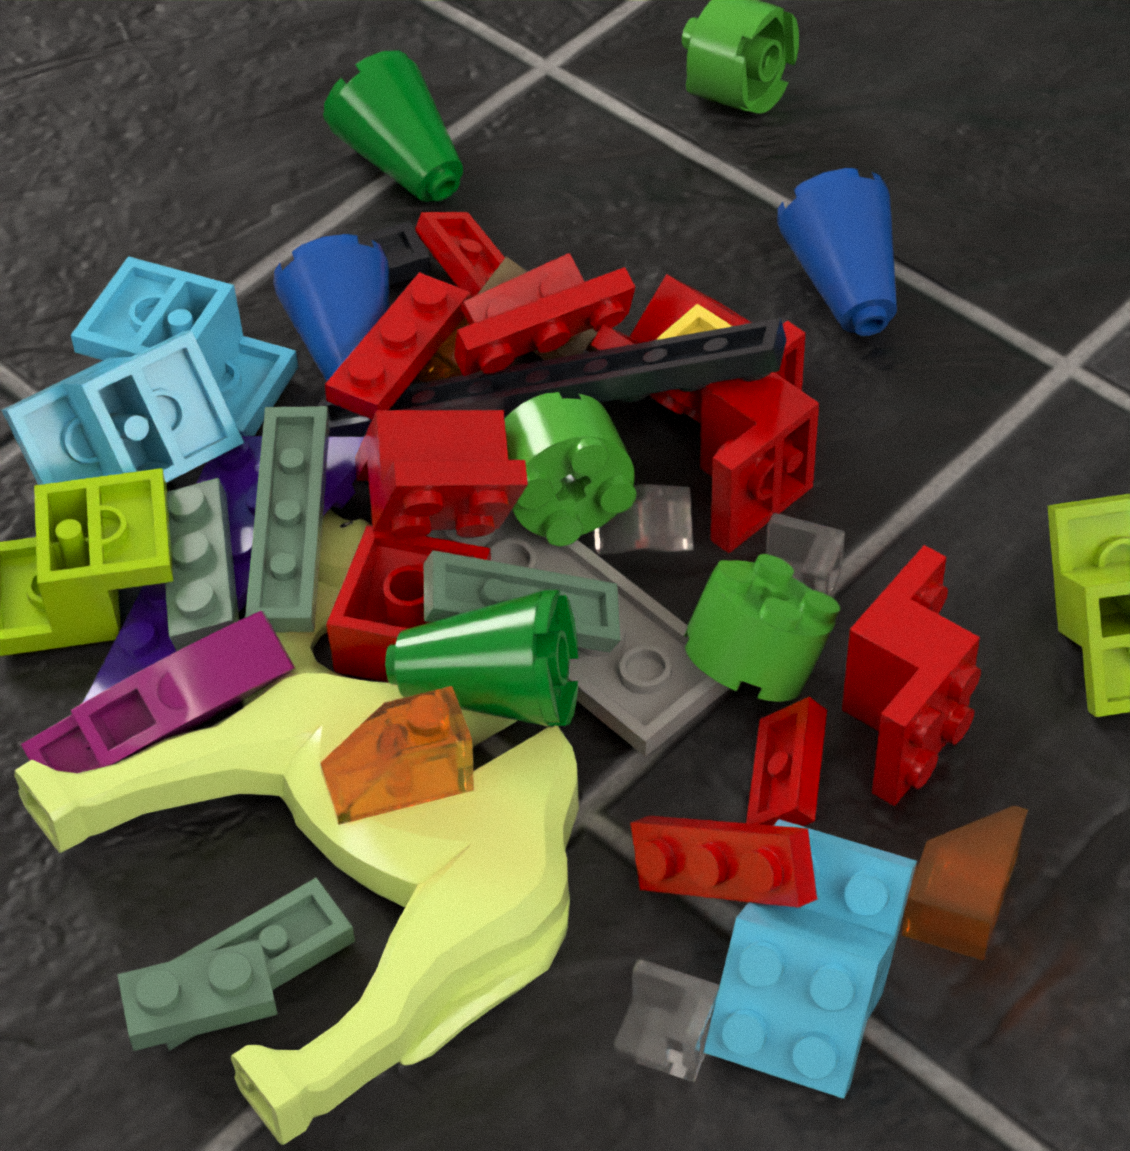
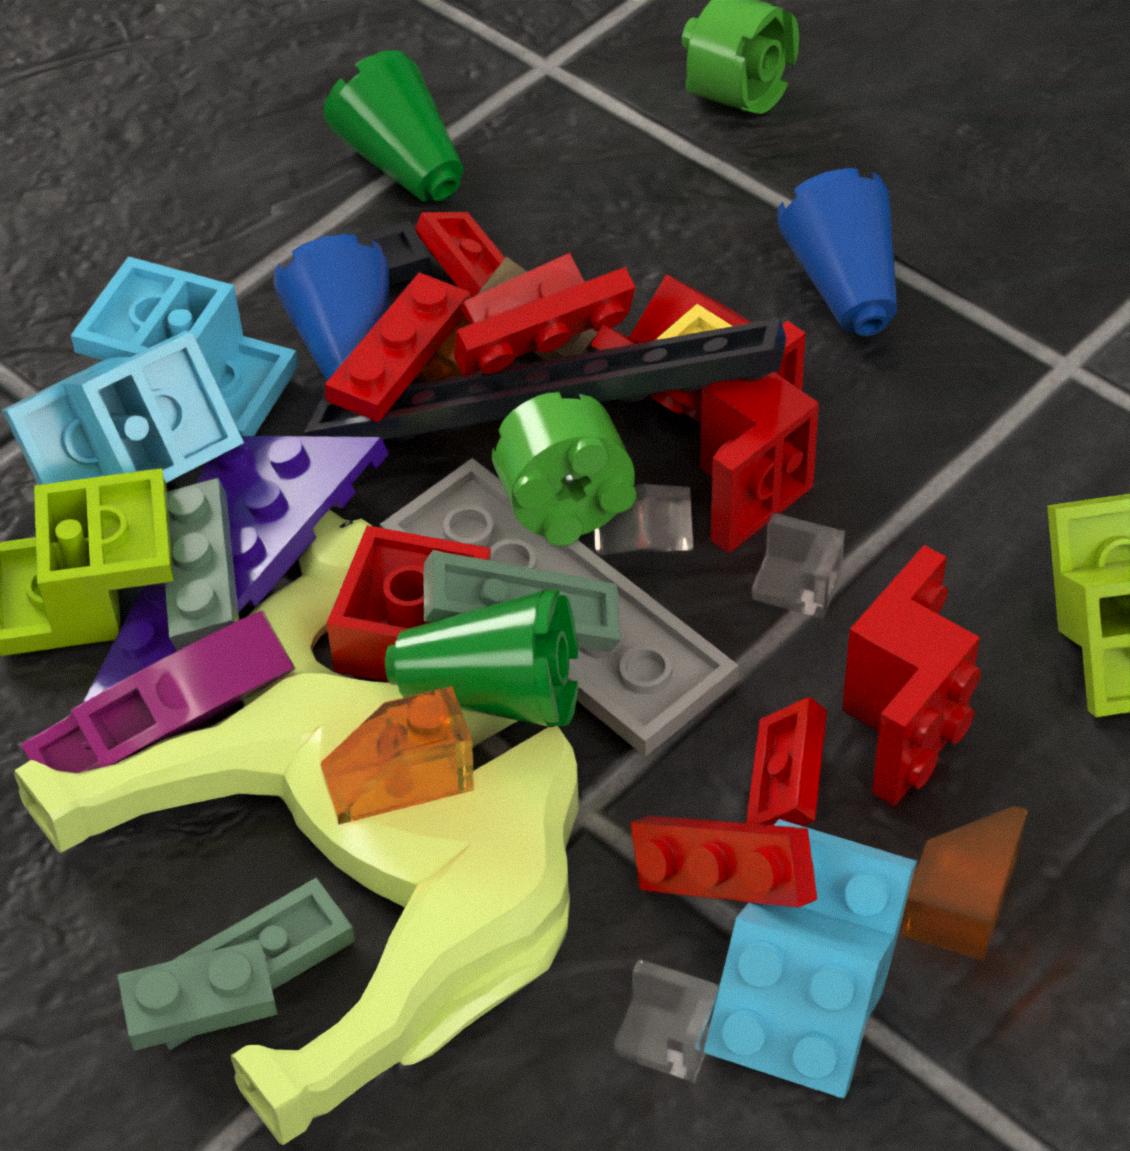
sand green plate [245,406,330,632] -> none
red bracket [355,410,528,539] -> none
bright green brick [684,554,840,702] -> none

